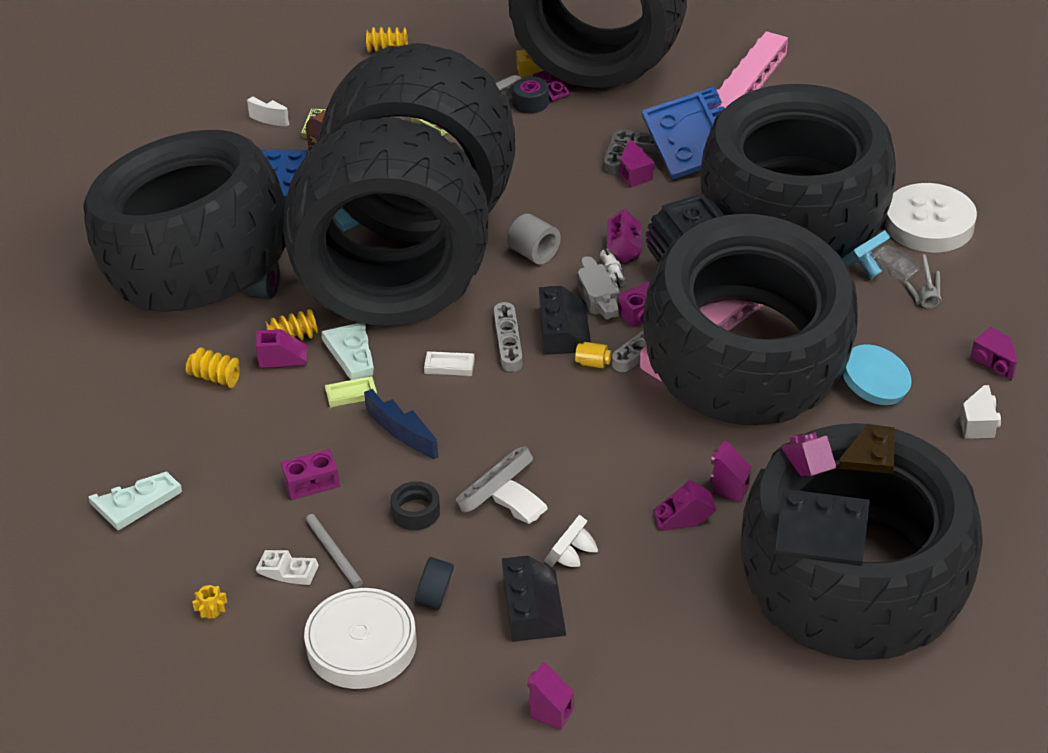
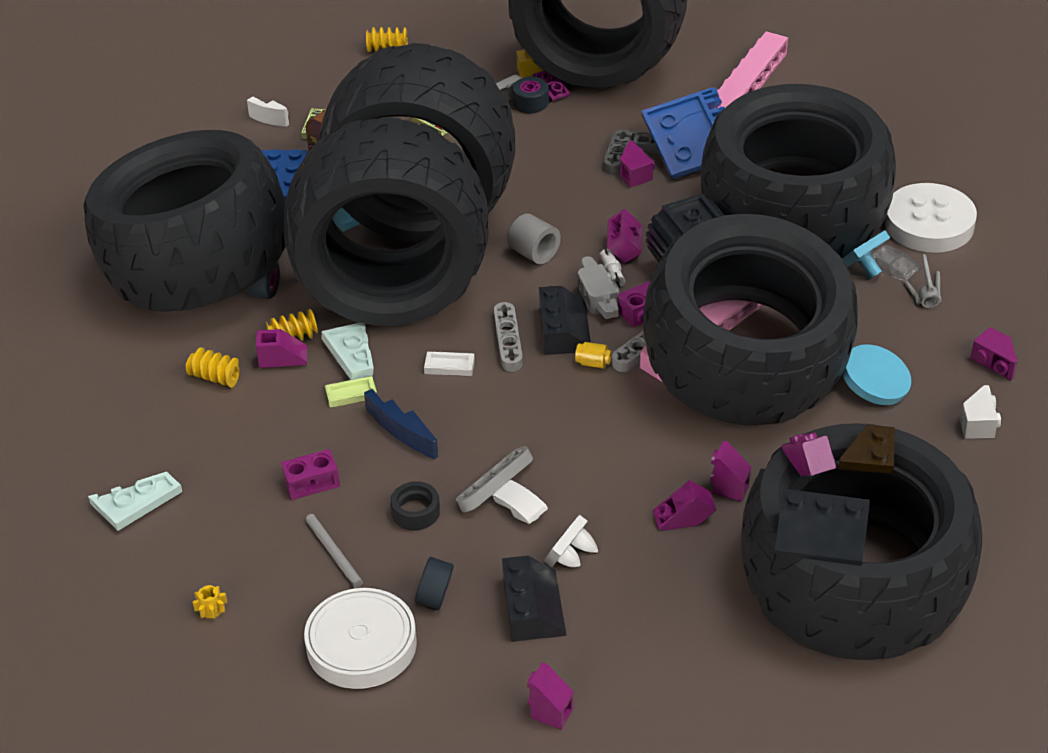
white slope [256,550,319,585] -> none

